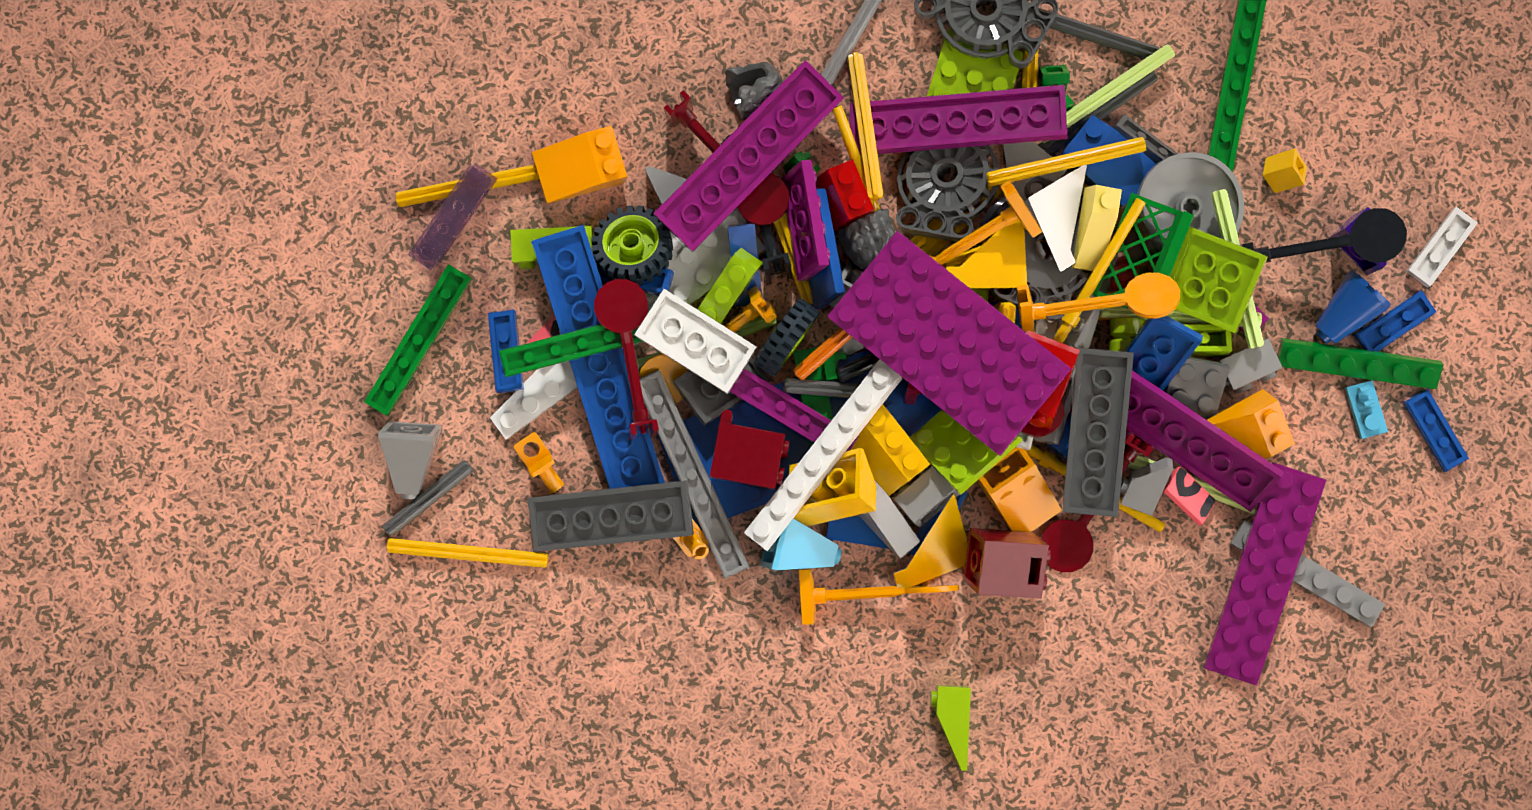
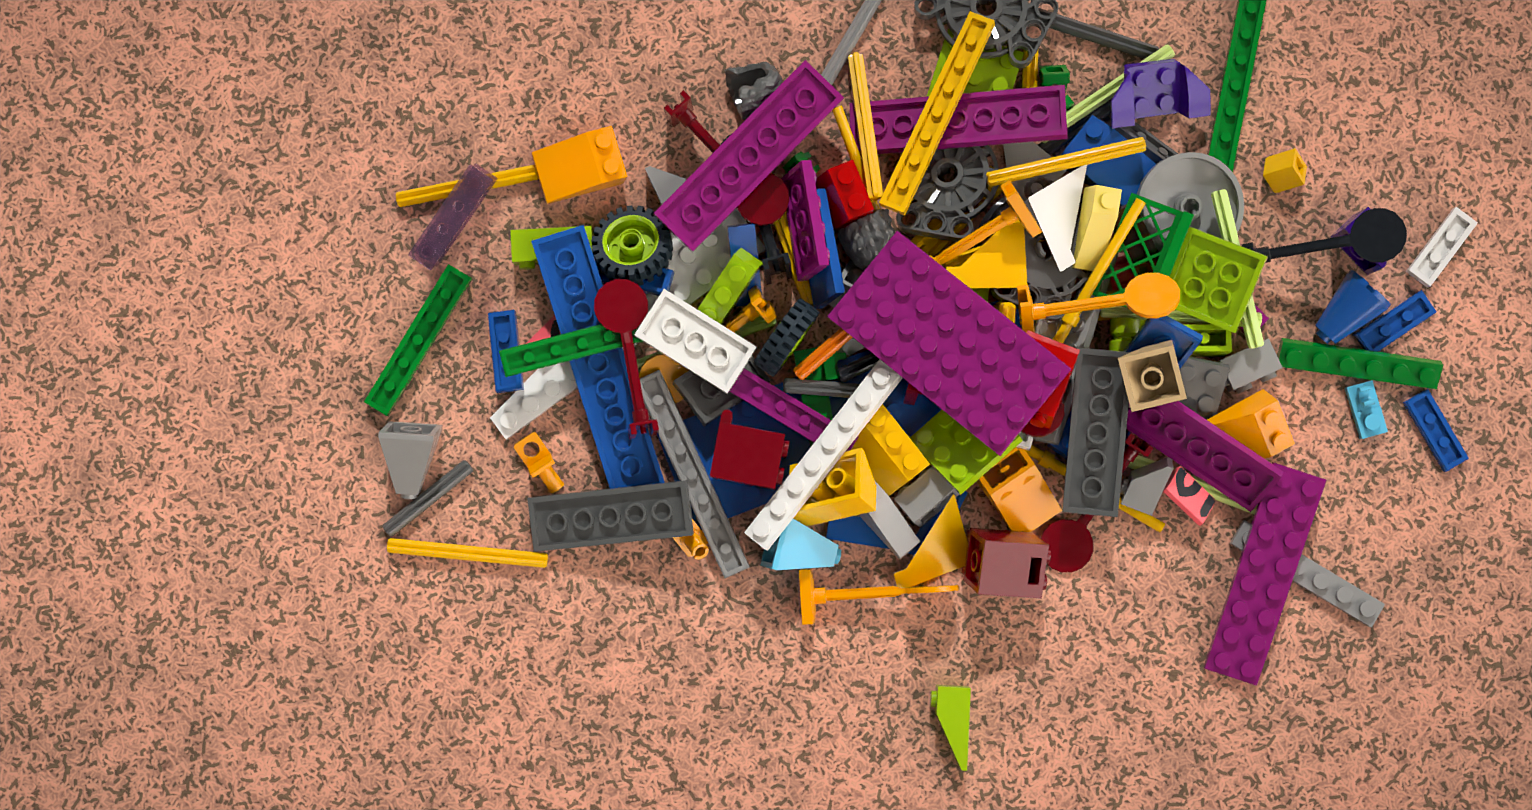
none -> yellow plate [879,11,995,216]
none -> dark purple piece [1110,59,1211,129]
none -> tan slope [1118,340,1187,412]

